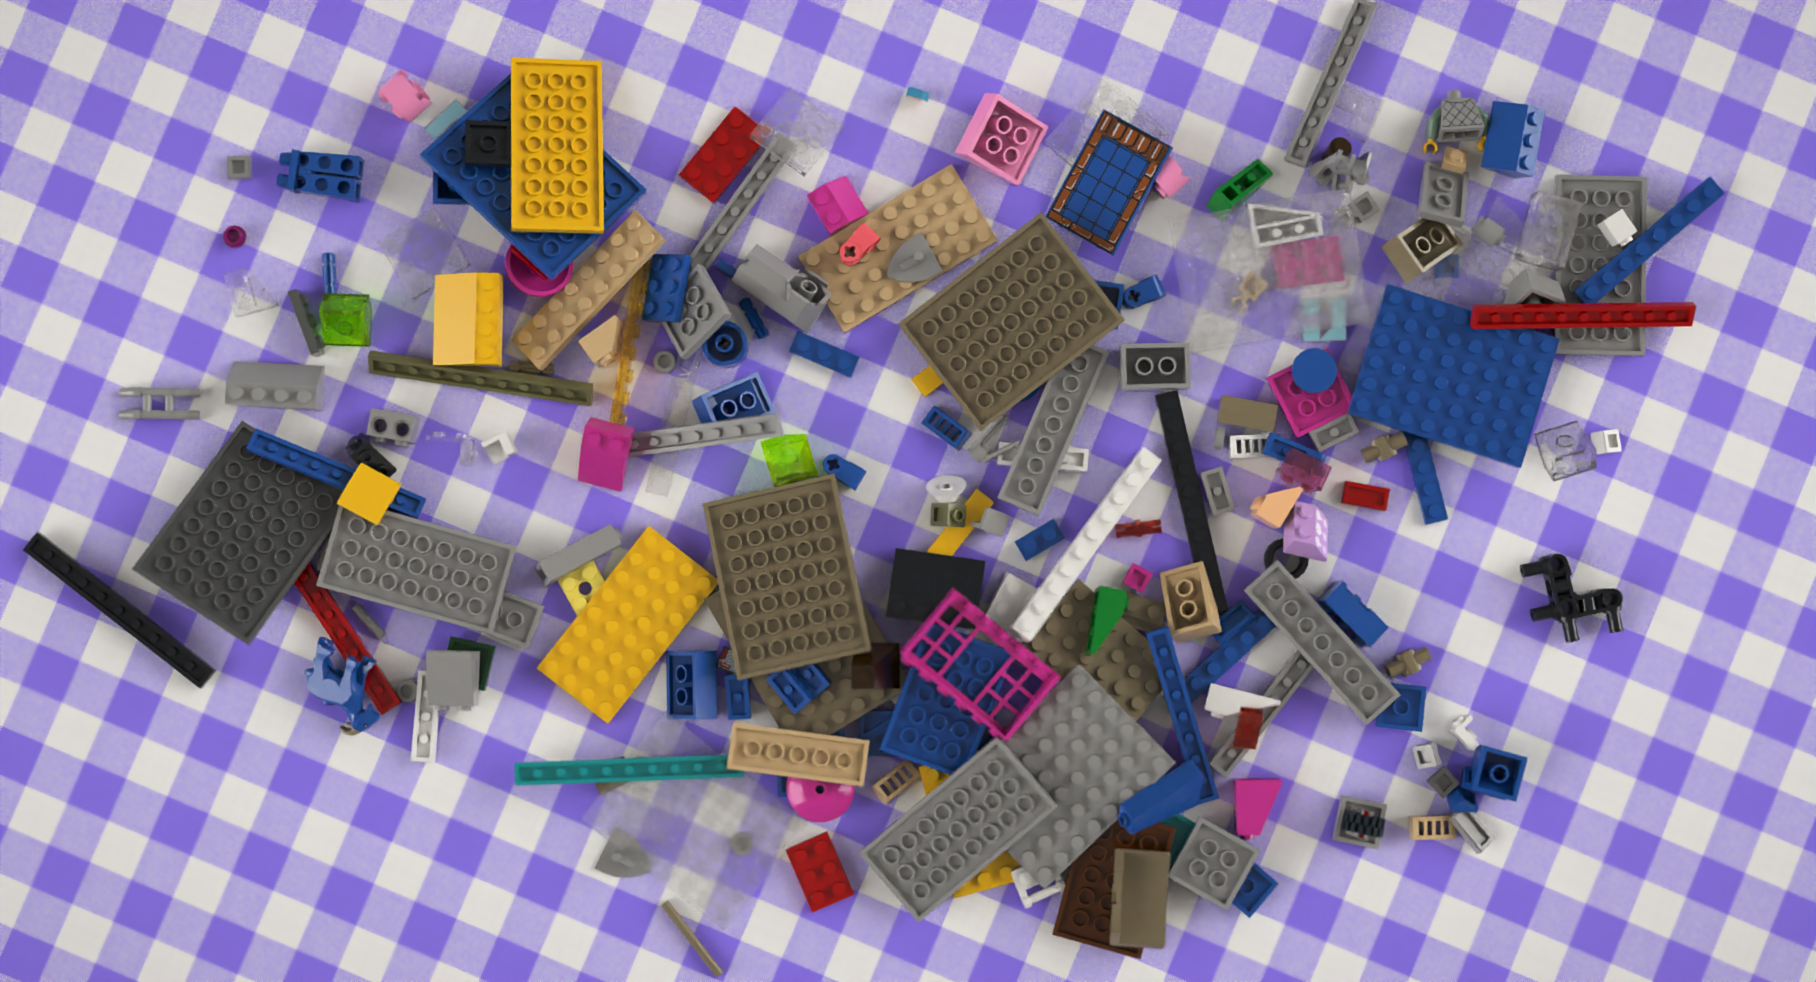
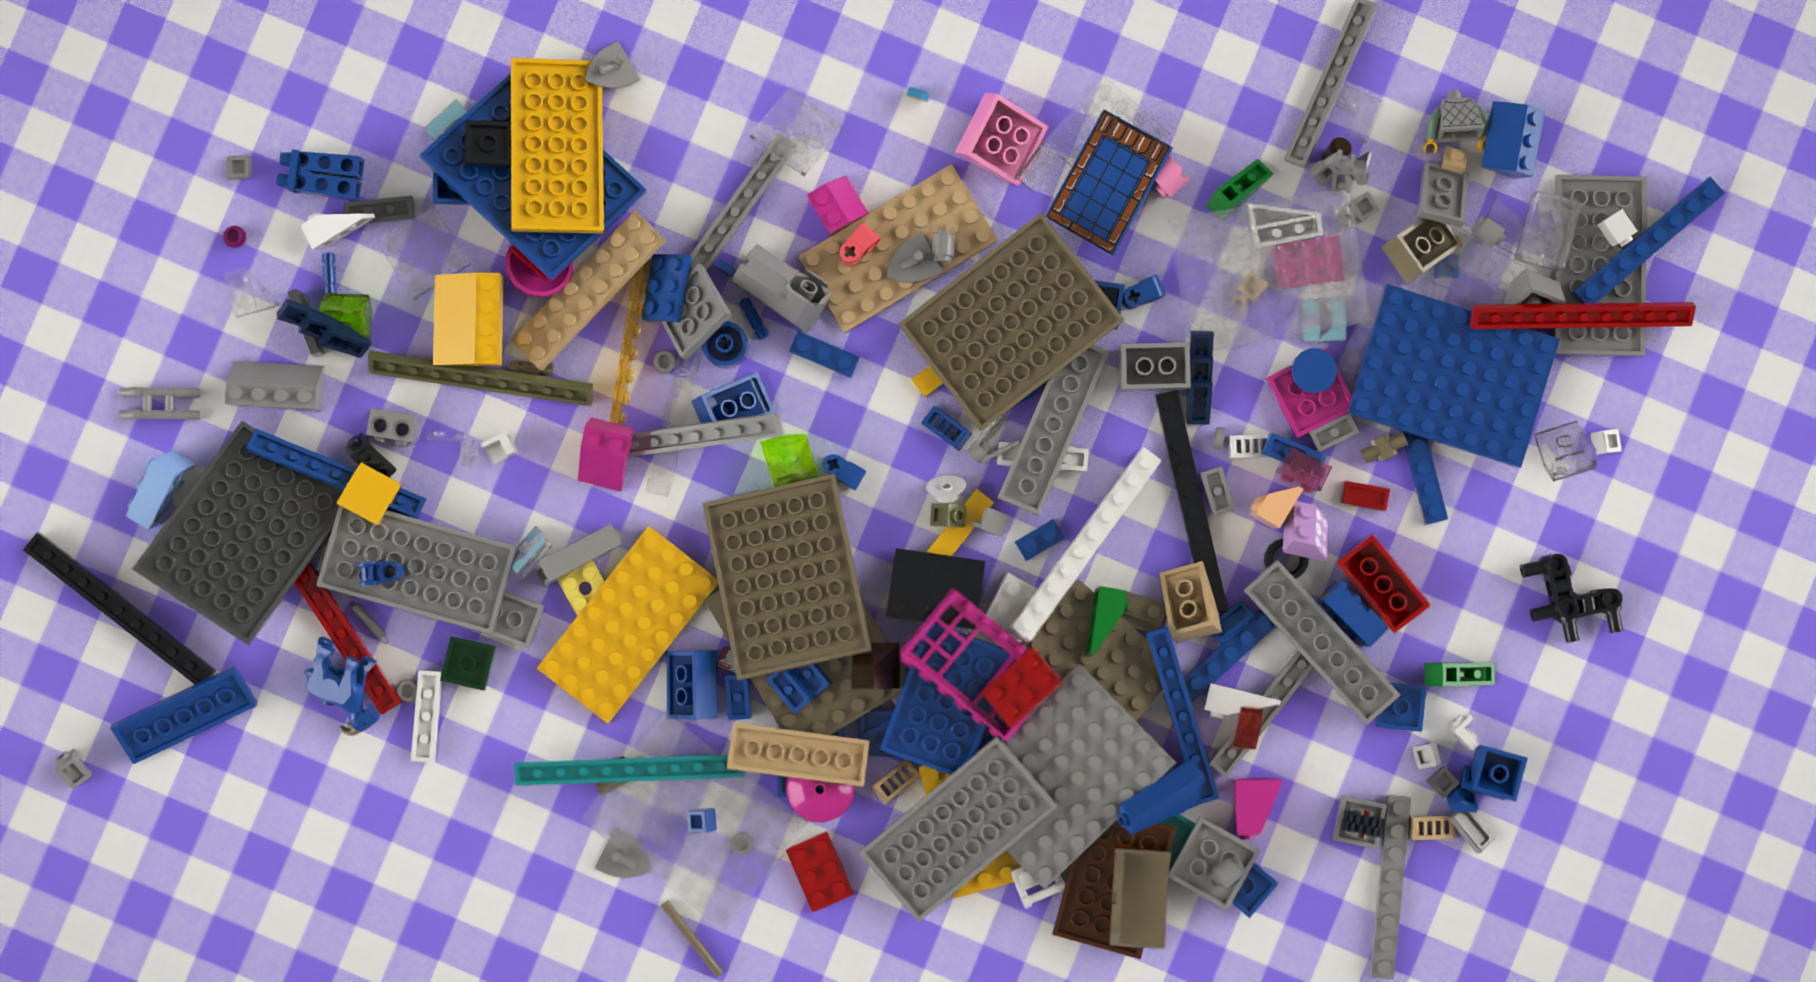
bright pink brick [378,69,432,122] -> none
light grey slope [425,650,480,711] -> none
tan slope [578,315,623,368] -> none
red plate [679,106,770,204] -> none
clear red pin [1115,519,1162,538] -> none
dark pink plate [1122,563,1153,593] -> none
dark tan piece [1216,395,1278,432] -> none
dark tan axle [1384,646,1432,679] -> none
none -> light grey bracket [55,749,92,789]
none -> blue plate [110,666,258,764]
none -> light blue wedge [126,450,196,530]
none -> dark blue slope [277,299,372,358]
none -> white slope [301,213,376,249]
none -> dark grey plate [344,196,415,224]
none -> blue piece [358,561,405,586]
none -> clear tile [511,526,553,579]
none -> light grey shield [585,42,641,88]
none -> blue slope [687,808,717,833]
none -> light grey brick [932,229,955,263]
none -> red plate [981,647,1063,728]
none -> clear plate [1016,142,1061,192]
none -> dark blue slope [1187,331,1214,425]
none -> light grey brick [1211,856,1246,889]
none -> red slope [1336,532,1431,634]
none -> light grey plate [1369,795,1411,980]
none -> green slope [1424,662,1495,686]

